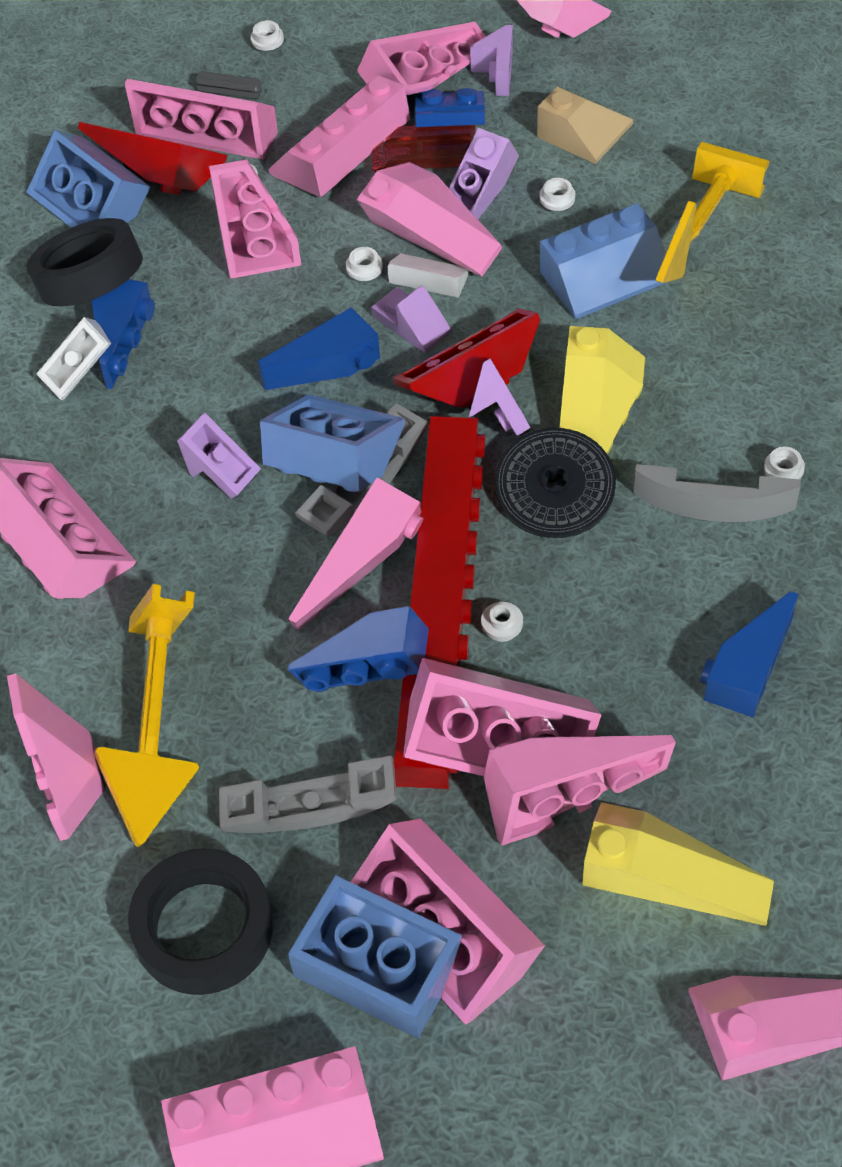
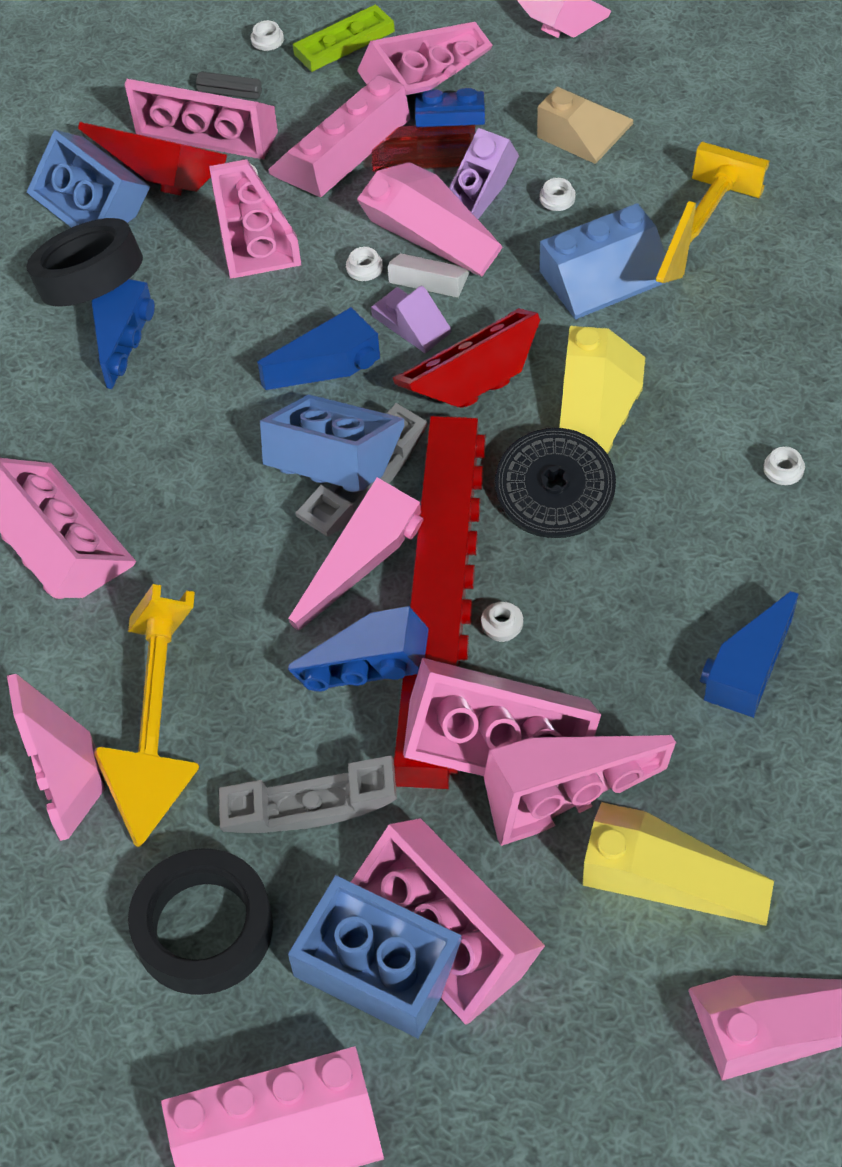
white slope [37,317,111,400] -> none
lavender slope [177,412,261,499] -> none
lavender slope [469,358,531,435] -> none
lavender slope [470,25,513,96] -> none
light grey slope [634,464,801,522] -> none
none -> lime plate [293,4,395,72]

